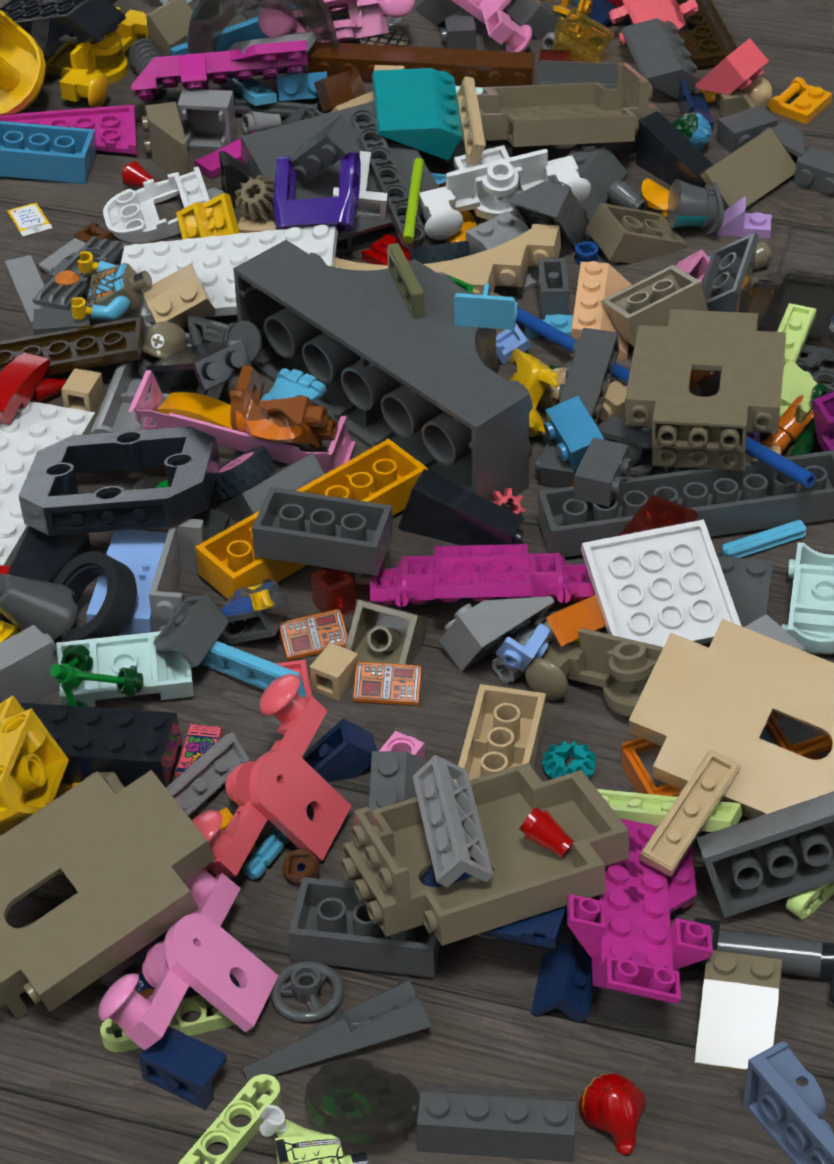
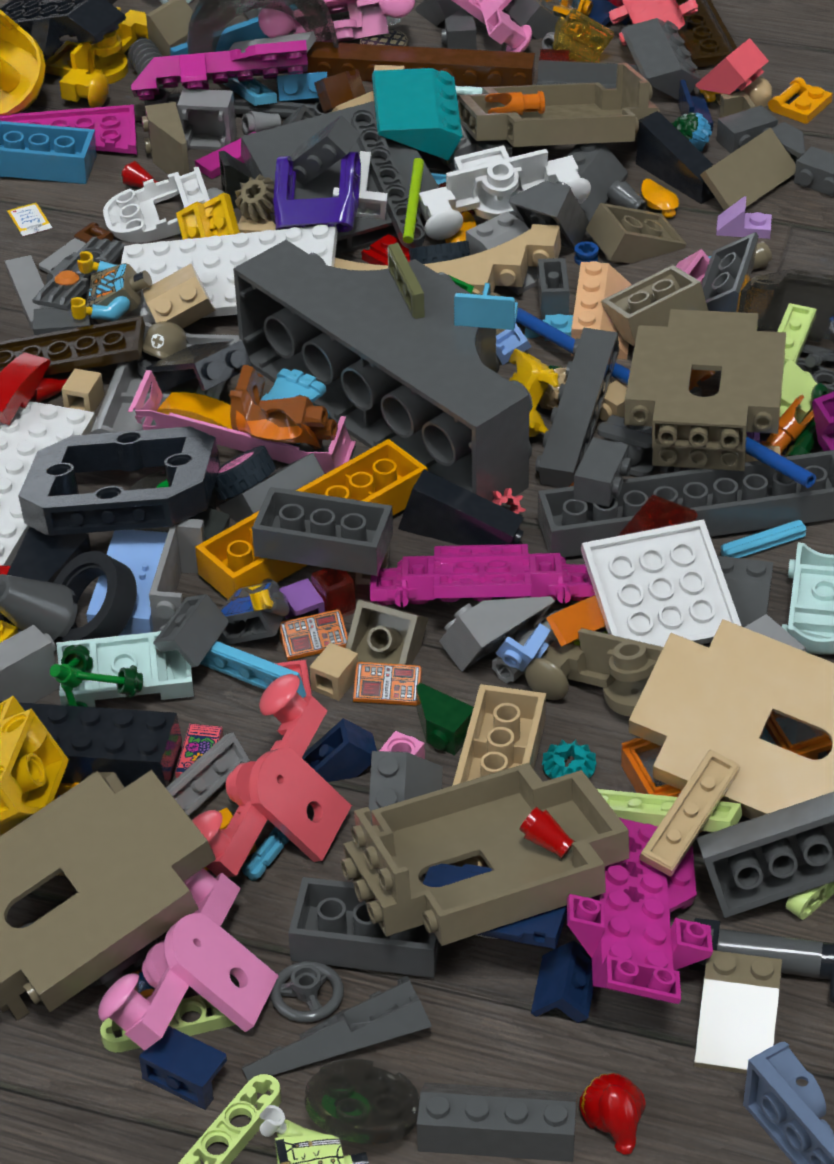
dark grey piece [187,315,262,362] -> none
reddish brown tile [283,849,320,886] -> none
light grey fence [412,755,494,887] -> none
tan tile [456,76,486,166] -> none
dark azure brick [544,396,605,470] -> none
dark grey hat [667,179,724,235] -> none
none -> medium lavender panel [279,578,325,619]
none -> dark green slope [416,683,474,756]
none -> orange piece [485,91,545,115]

